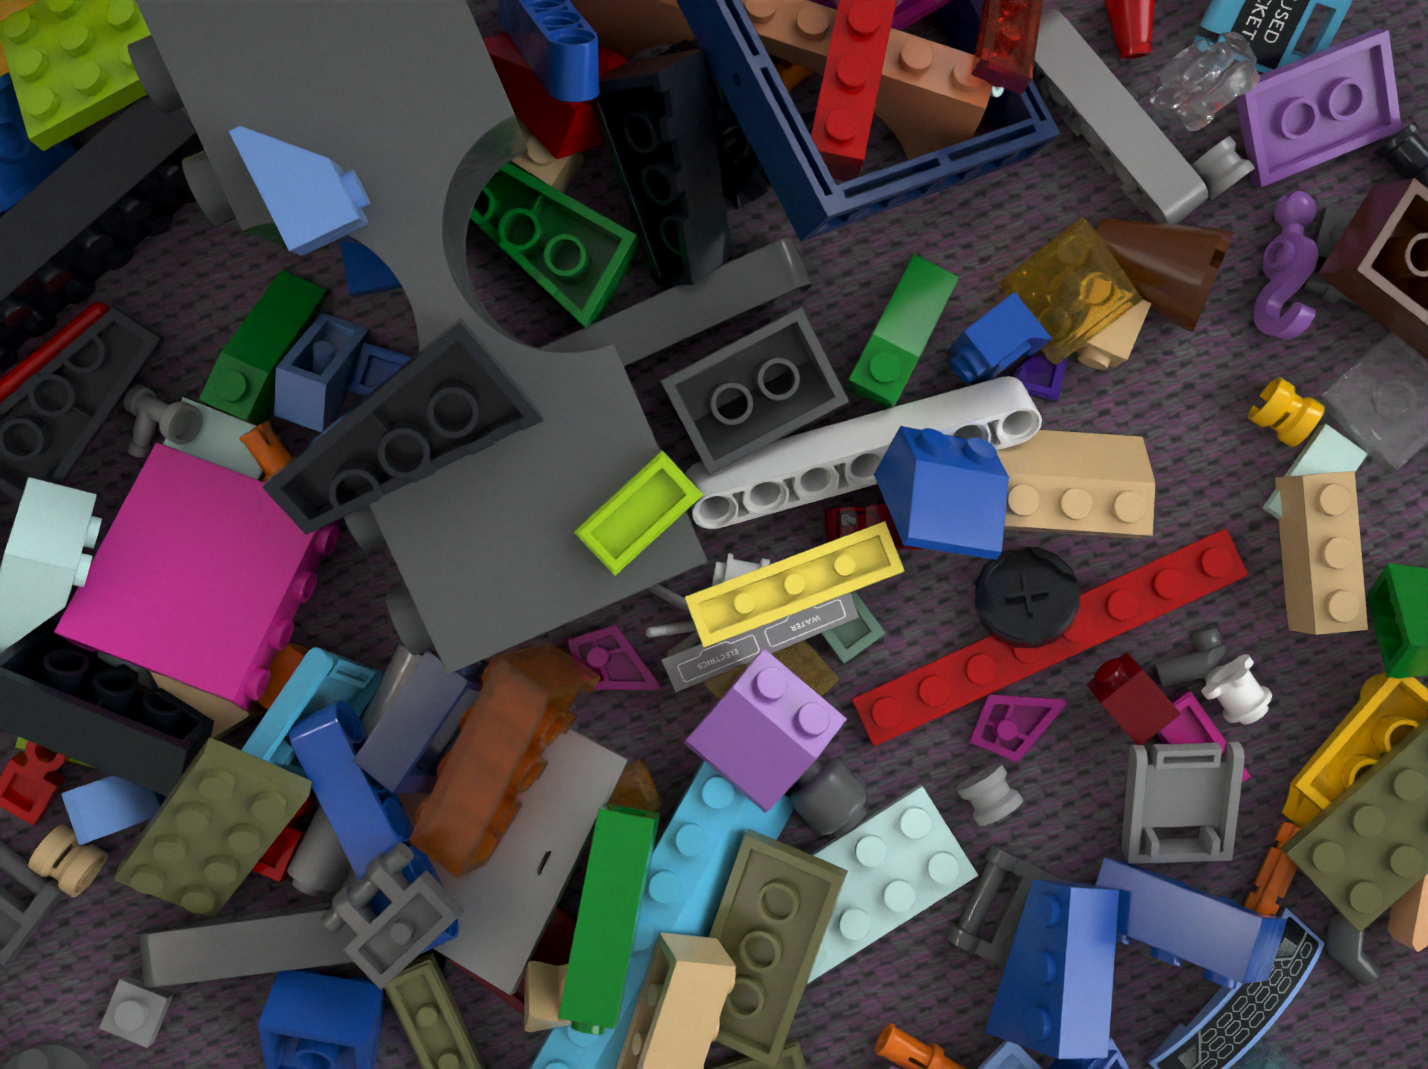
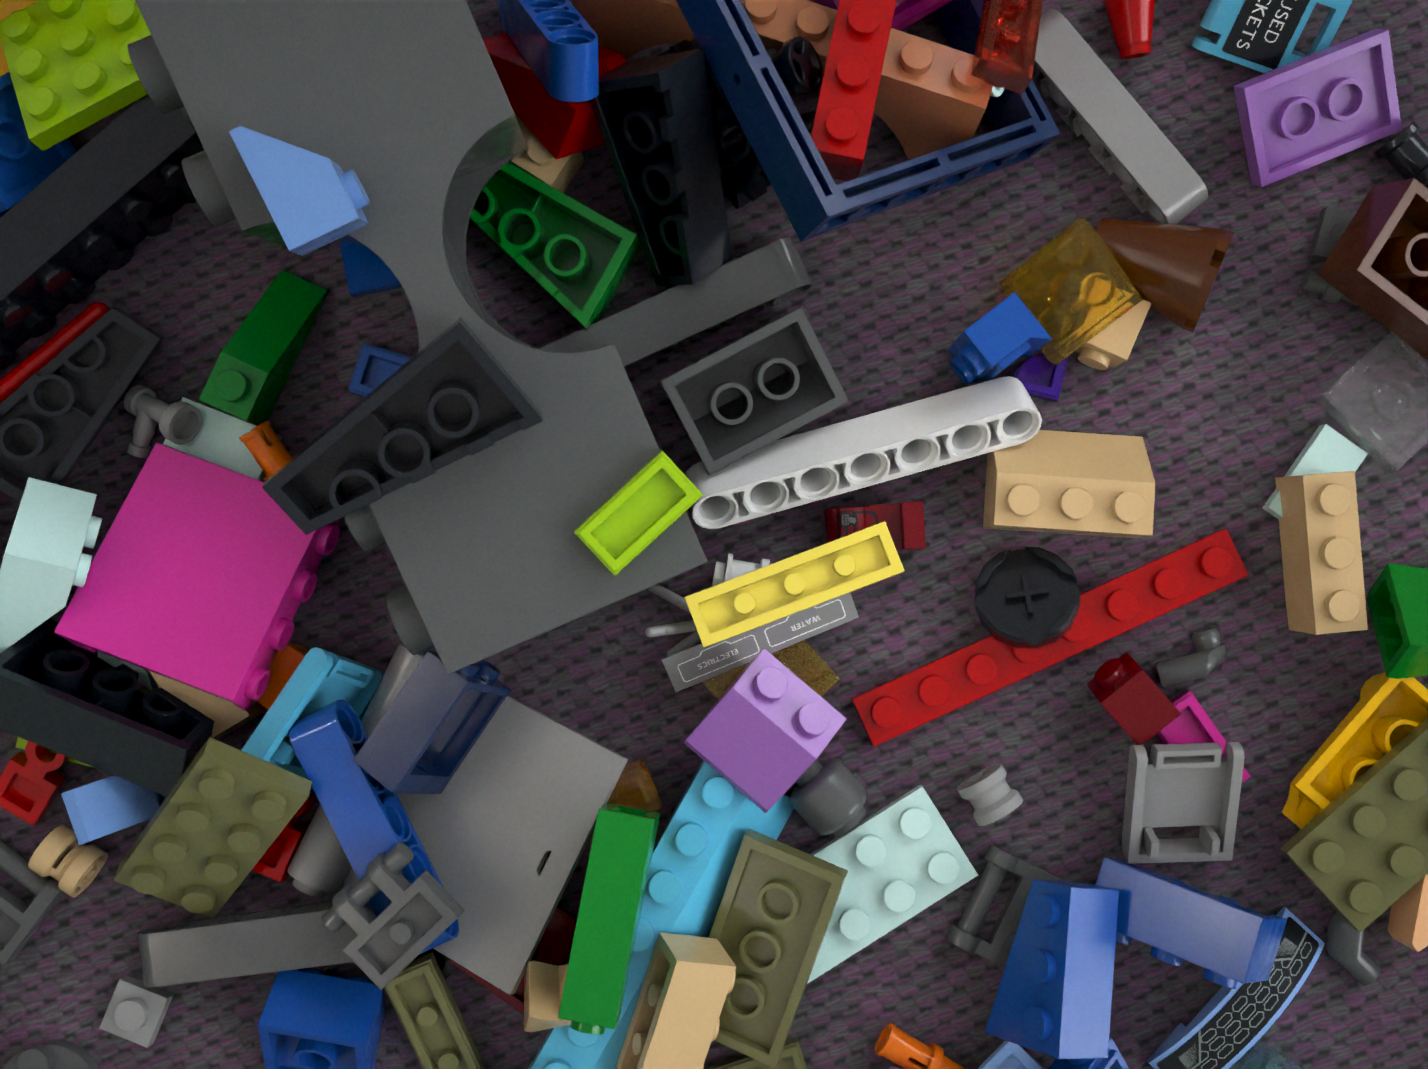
medium blue slope [274,312,369,432] -> none
clear orange wedge [408,644,601,878] -> none
magenta piece [567,624,661,690] -> none
sand green plate [821,591,886,664] -> none
green slope [844,254,959,410] -> none
blue slope [874,426,1009,560] -> none
magenta piece [968,694,1067,762] -> none
clear plate [1149,32,1260,131] -> none
light grey wheel [1191,136,1255,201] -> none
white brick [1201,654,1272,724] -> none
orange axle [1243,821,1302,916] -> none
yellow wheel [1247,376,1325,448] -> none
medium lavender piece [1253,191,1319,340] -> none
none -> black wheel [766,36,823,99]

